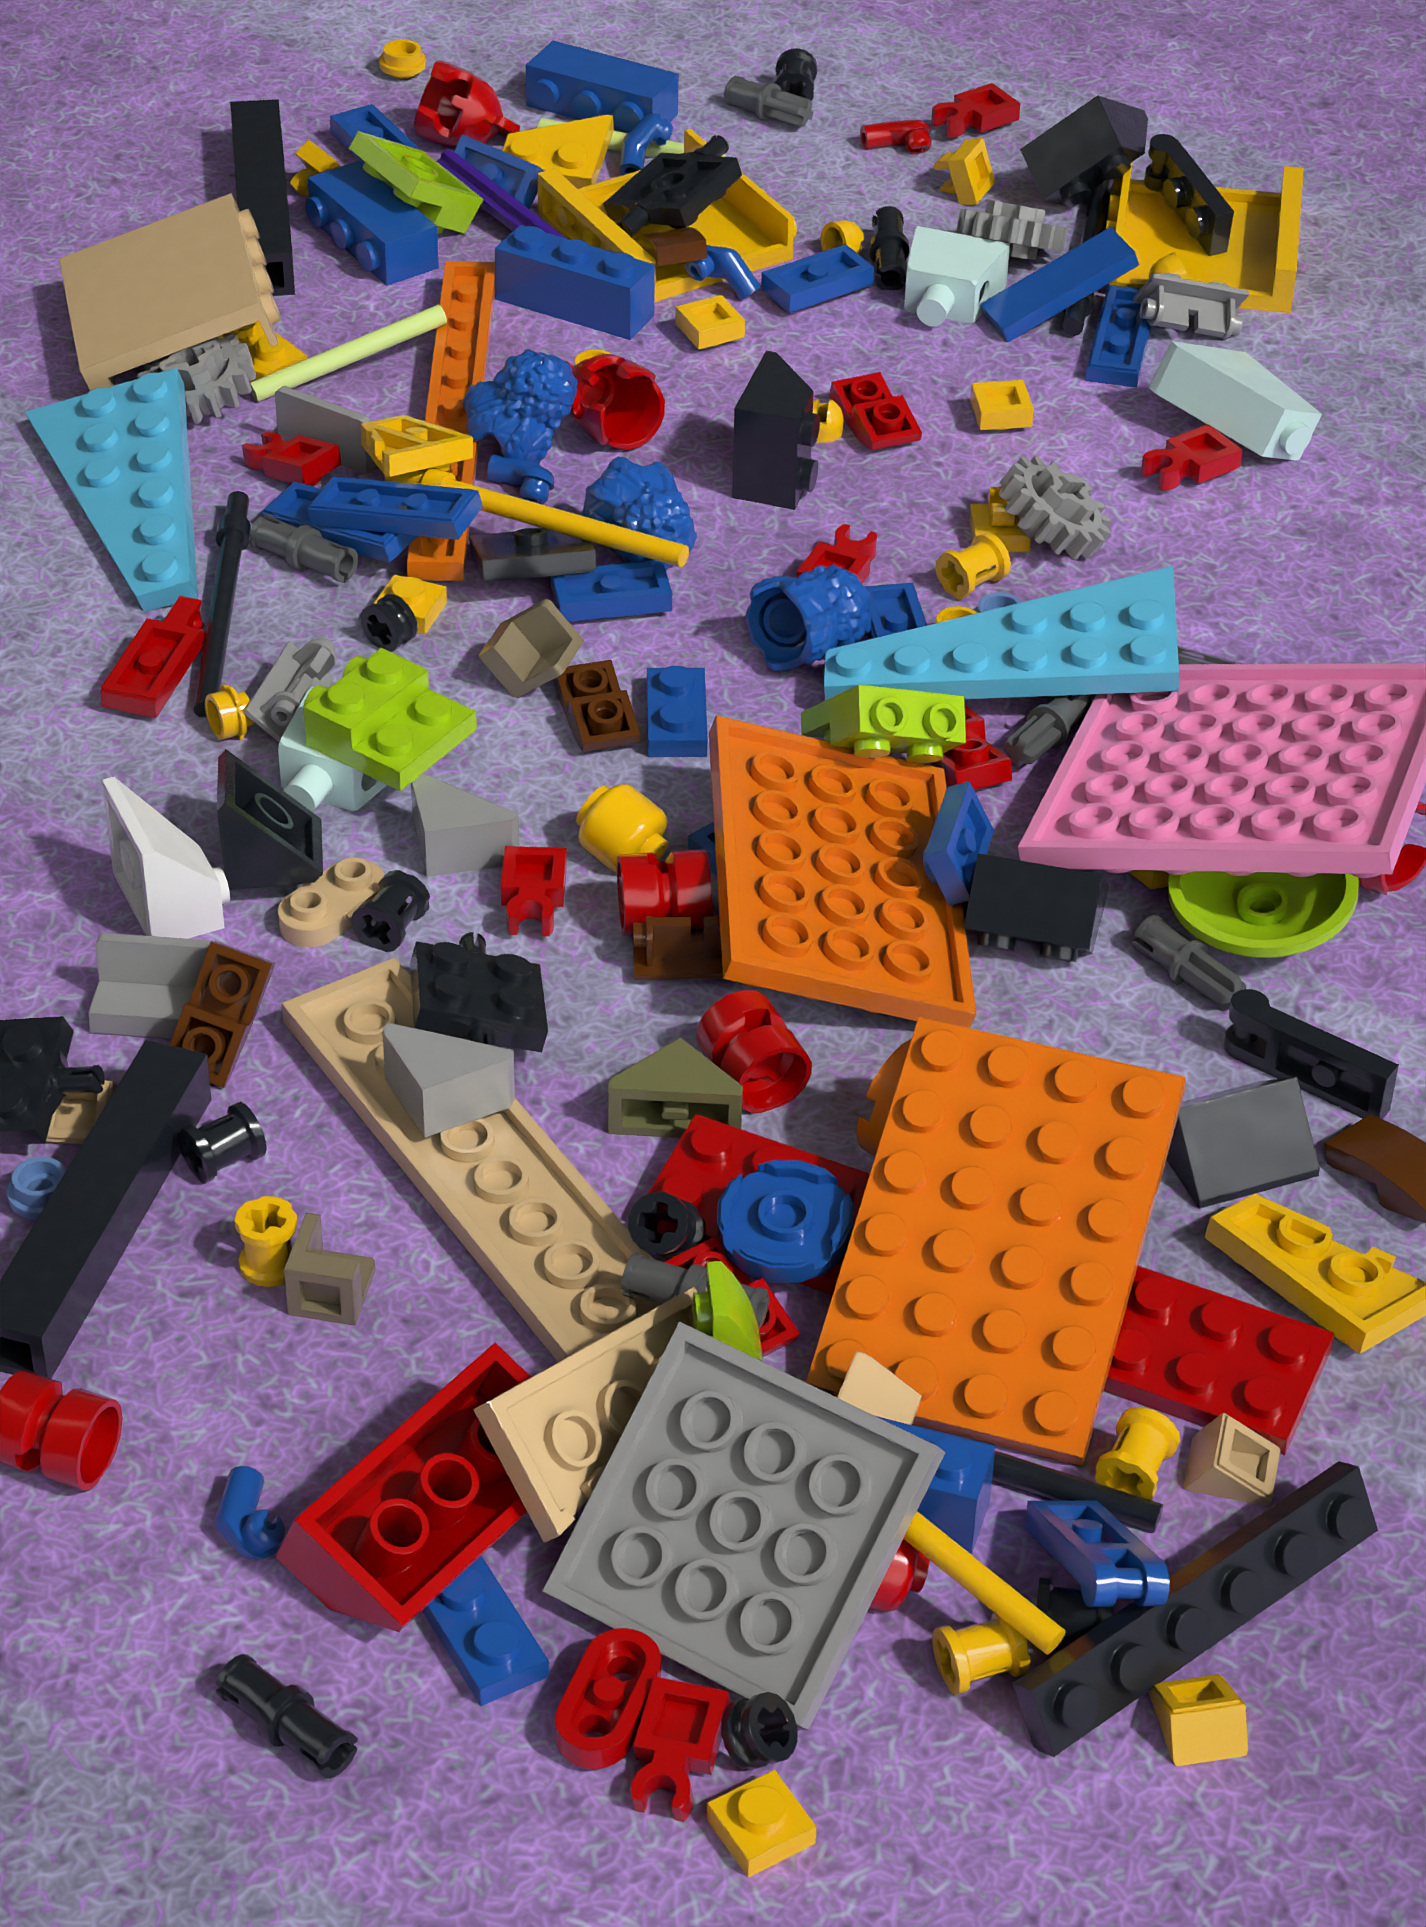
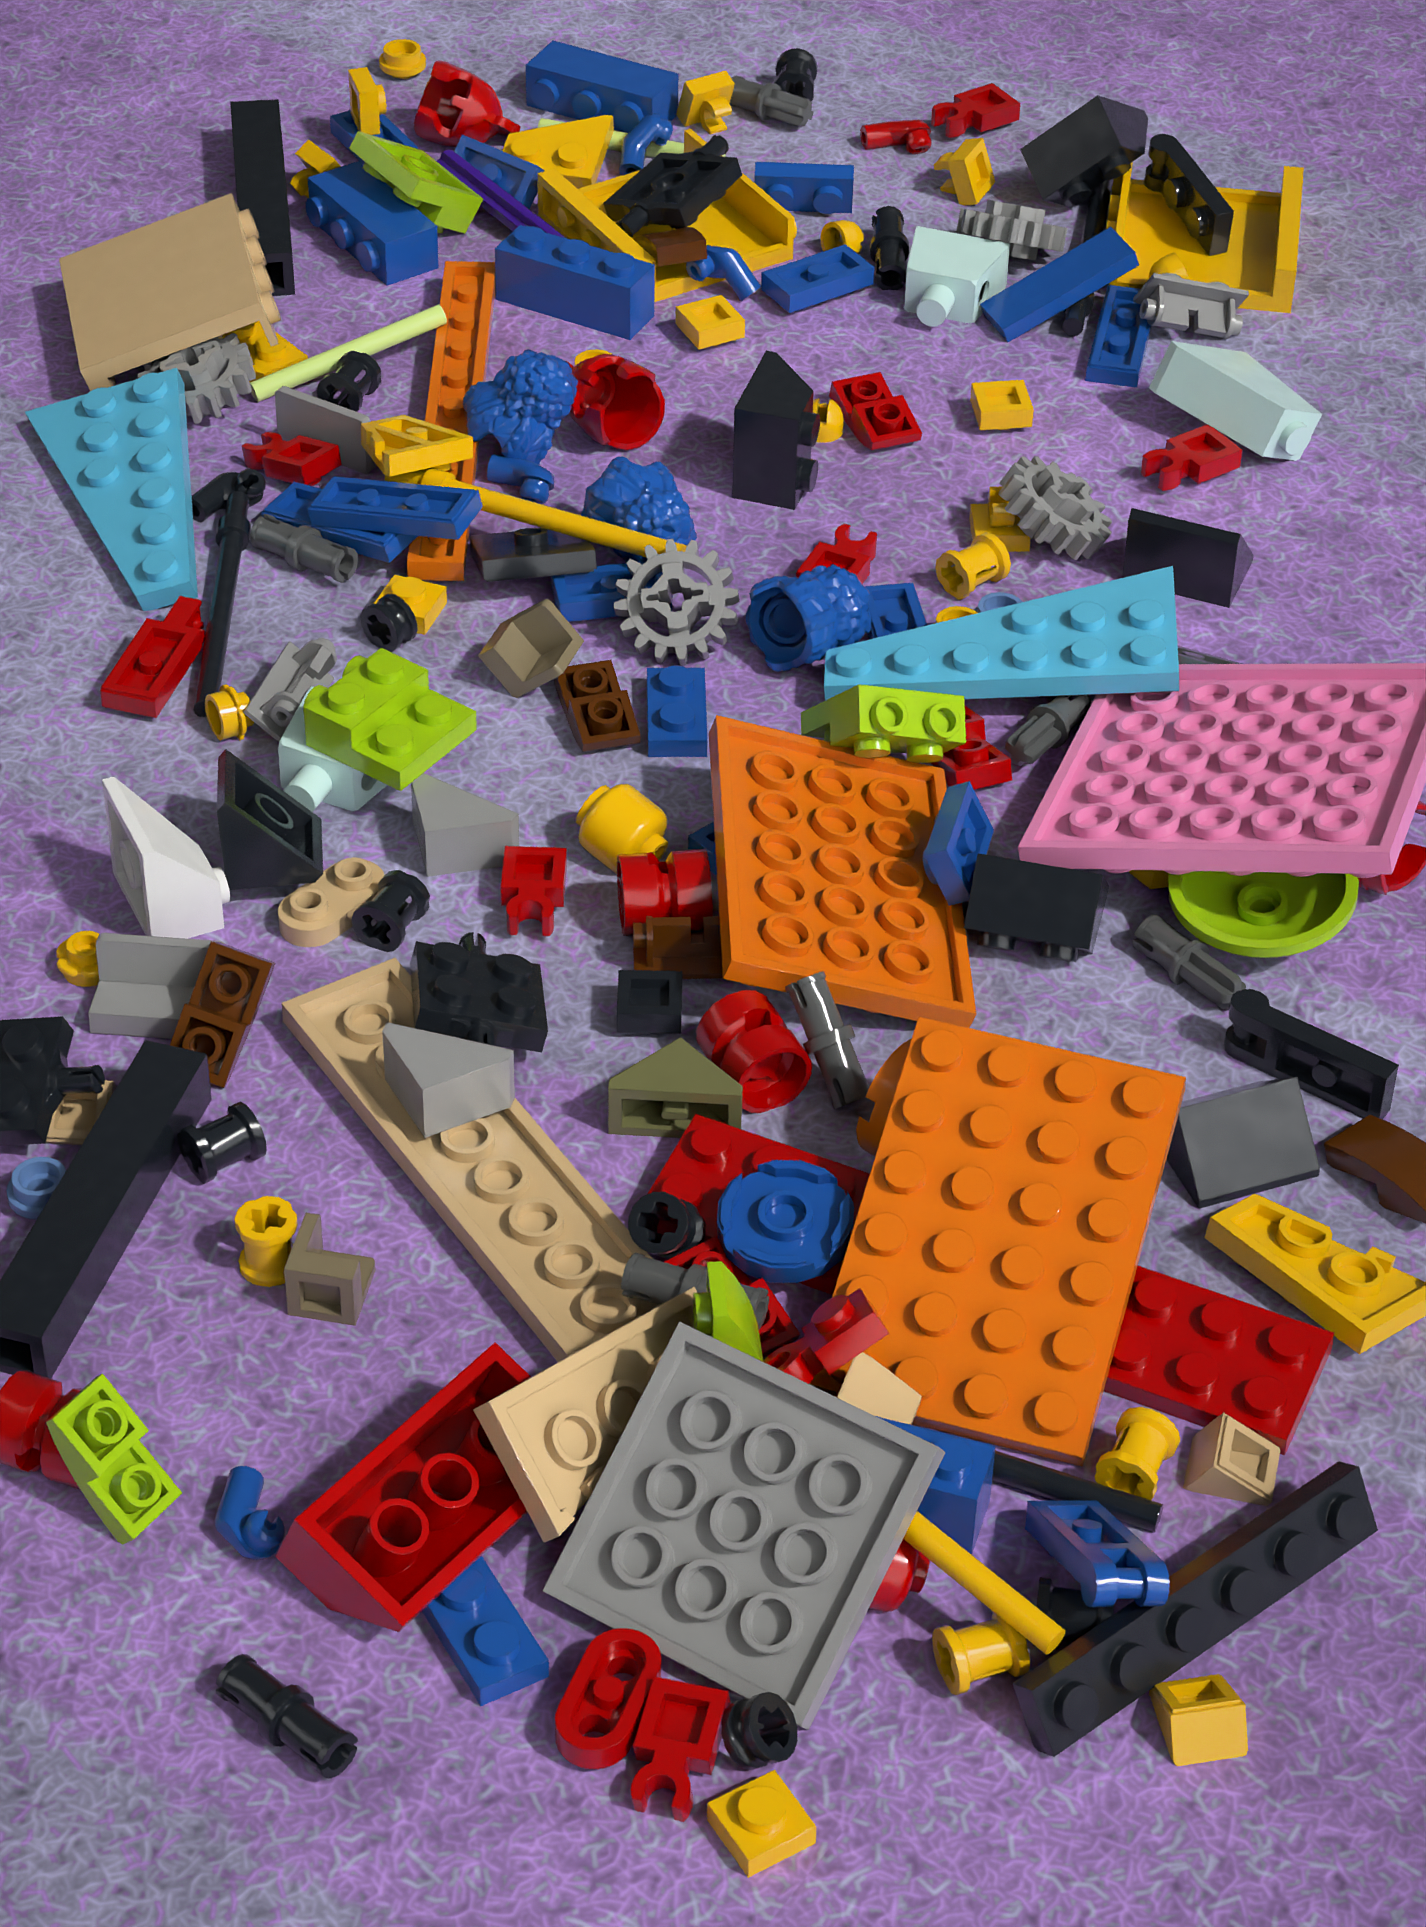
none -> lime slope [46,1373,182,1544]
none -> yellow plate [56,931,99,987]
none -> black arm [191,469,266,523]
none -> black bush [316,351,381,412]
none -> yellow plate [348,67,387,135]
none -> light grey gear [614,538,740,665]
none -> black plate [617,970,683,1034]
none -> yellow tile [676,70,735,135]
none -> blue plate [754,162,854,214]
none -> red plate [763,1288,889,1384]
none -> dark grey pin [785,971,869,1109]
none -> black slope [1122,508,1254,608]

